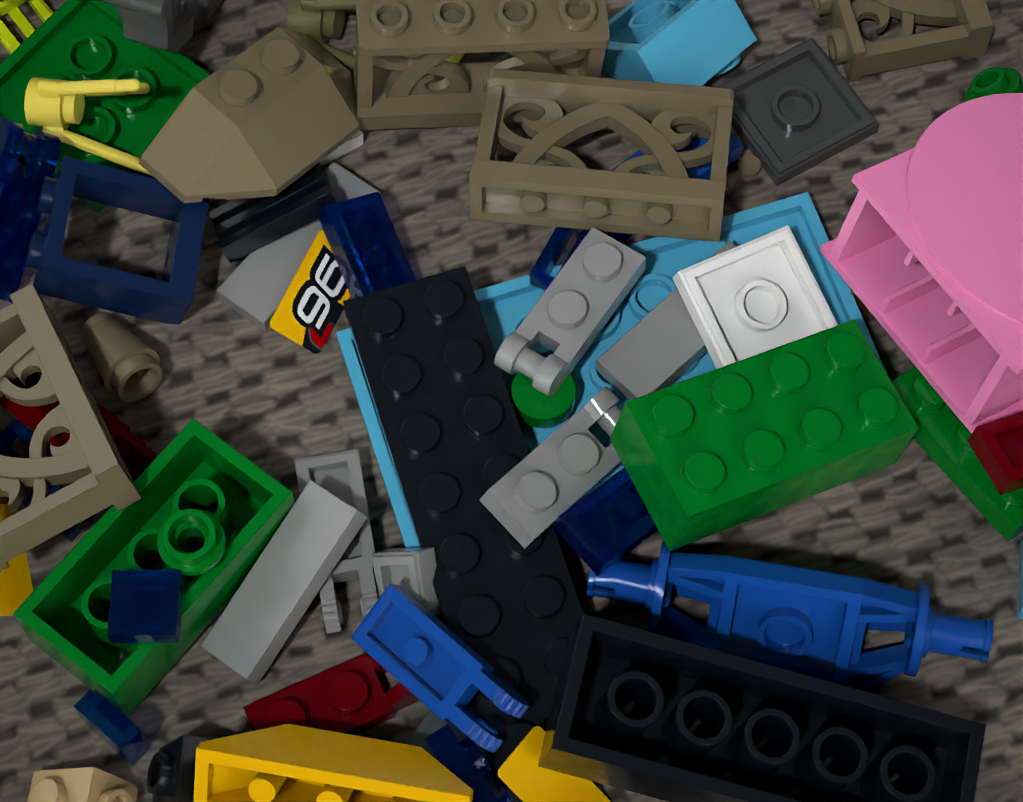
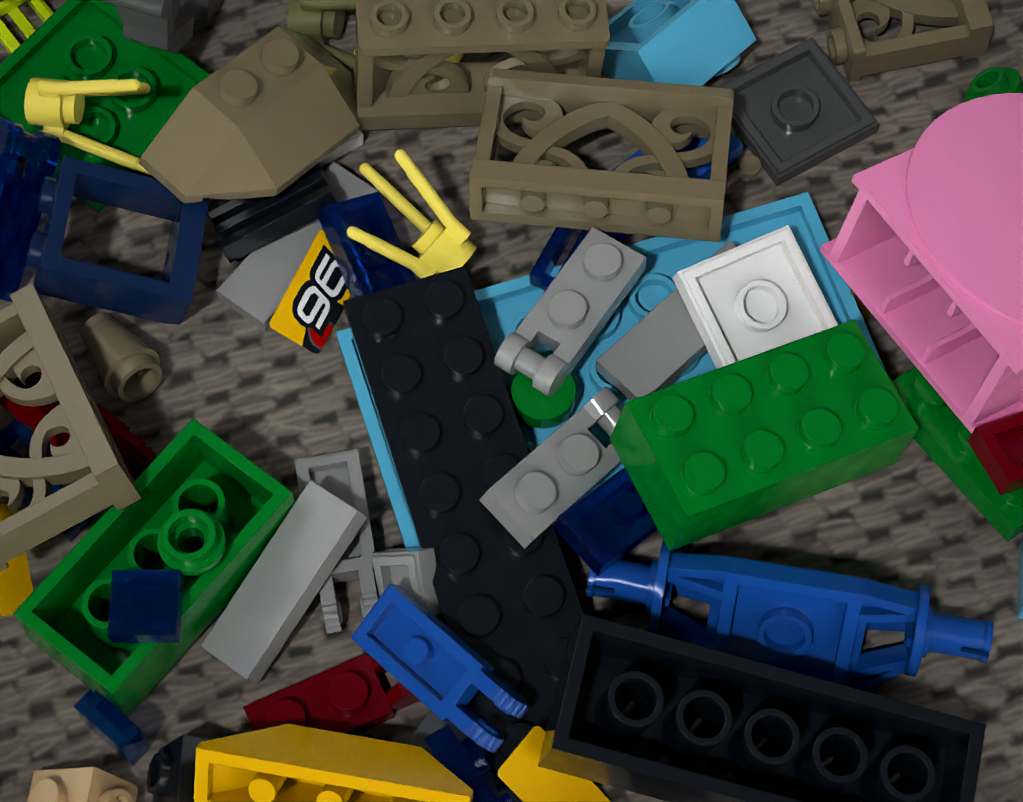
none -> light yellow plant [346,149,477,279]

